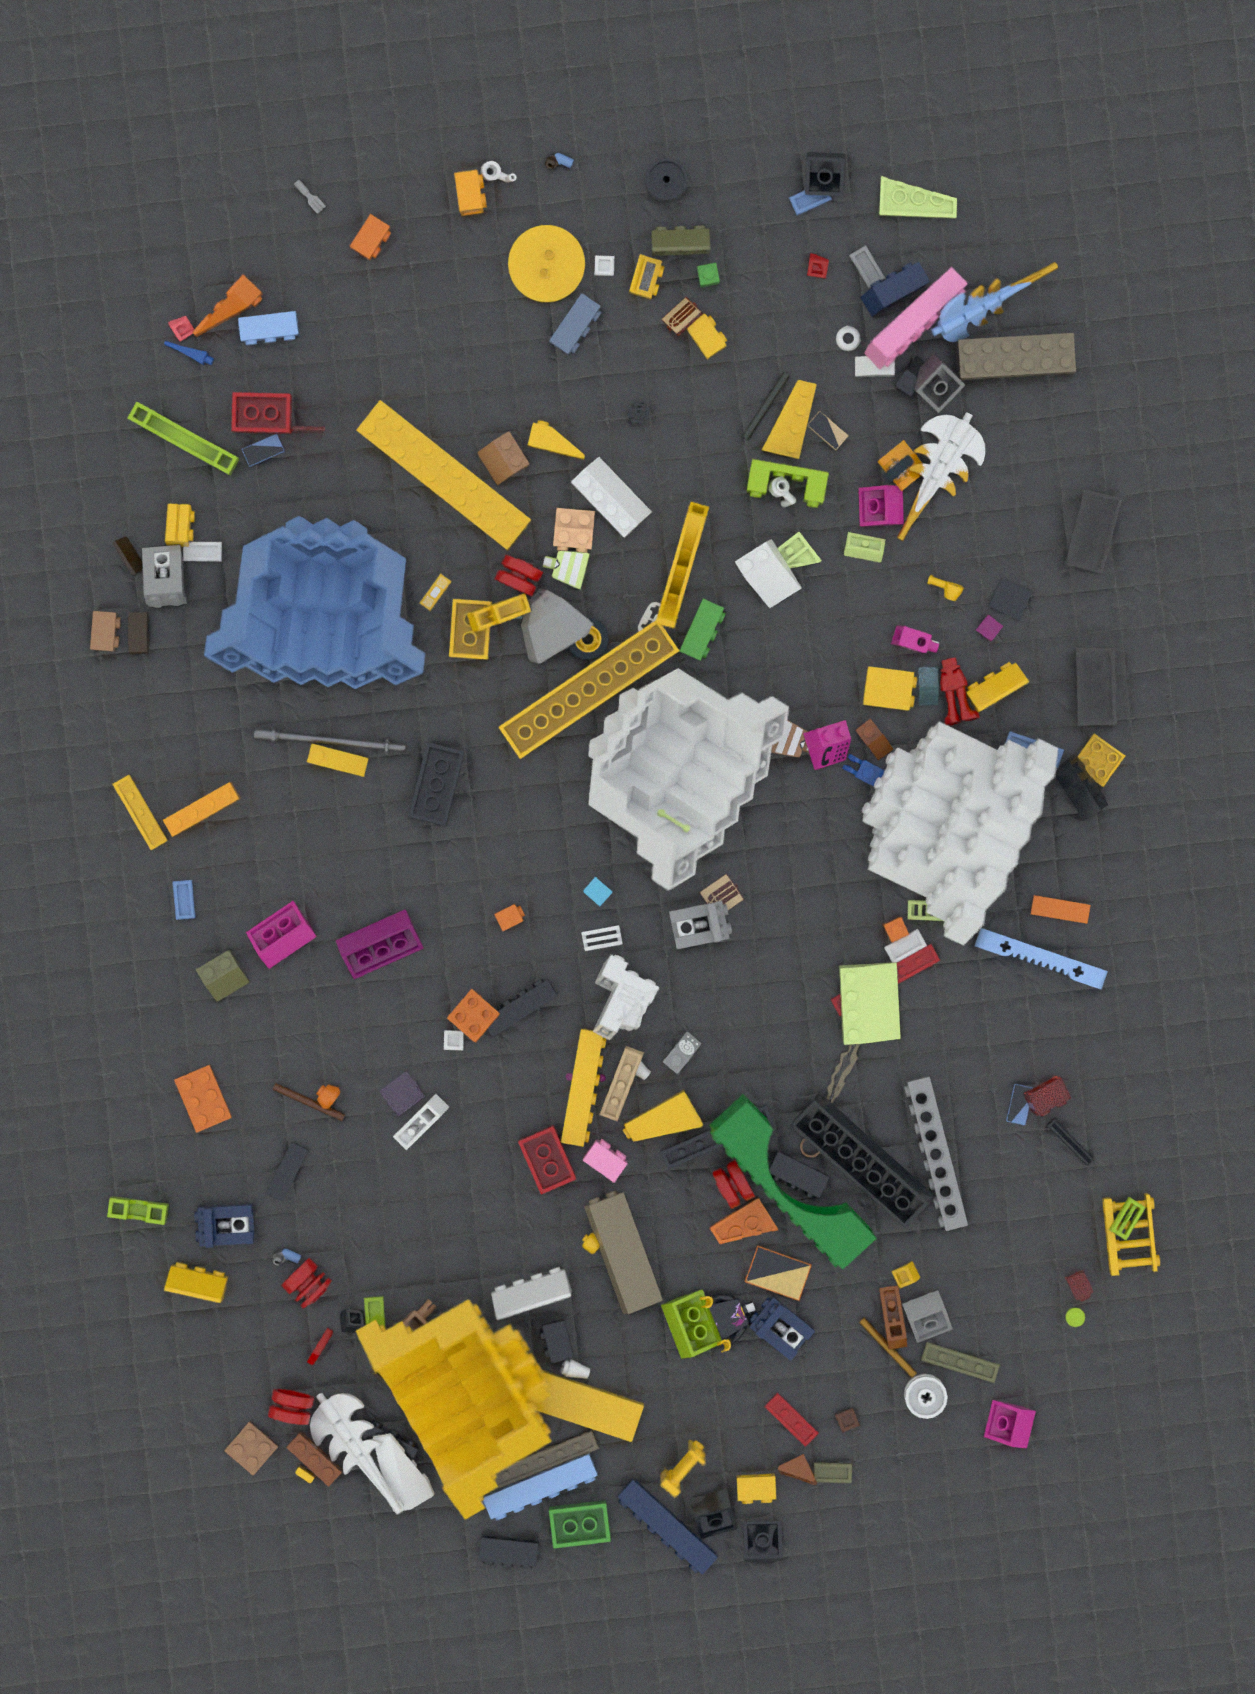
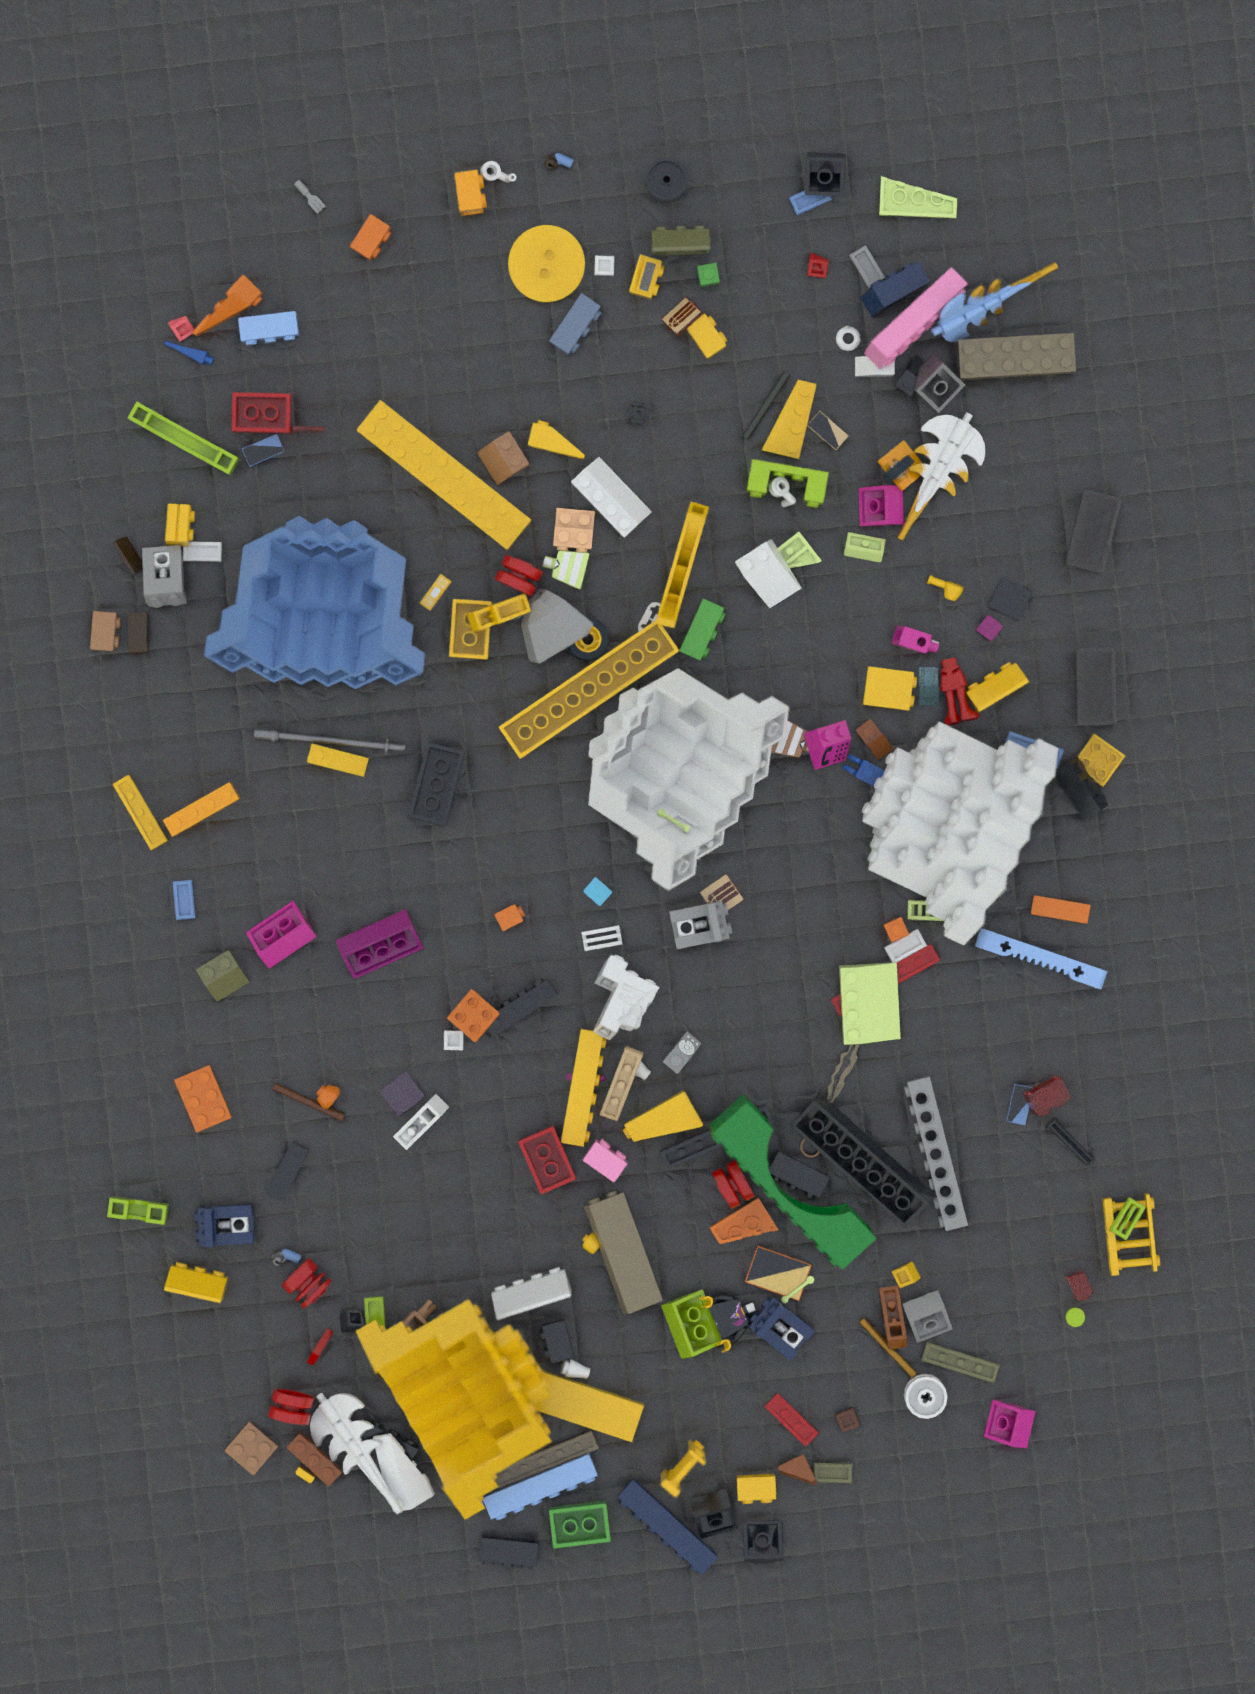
none -> yellowish green hinge [781,1276,814,1304]

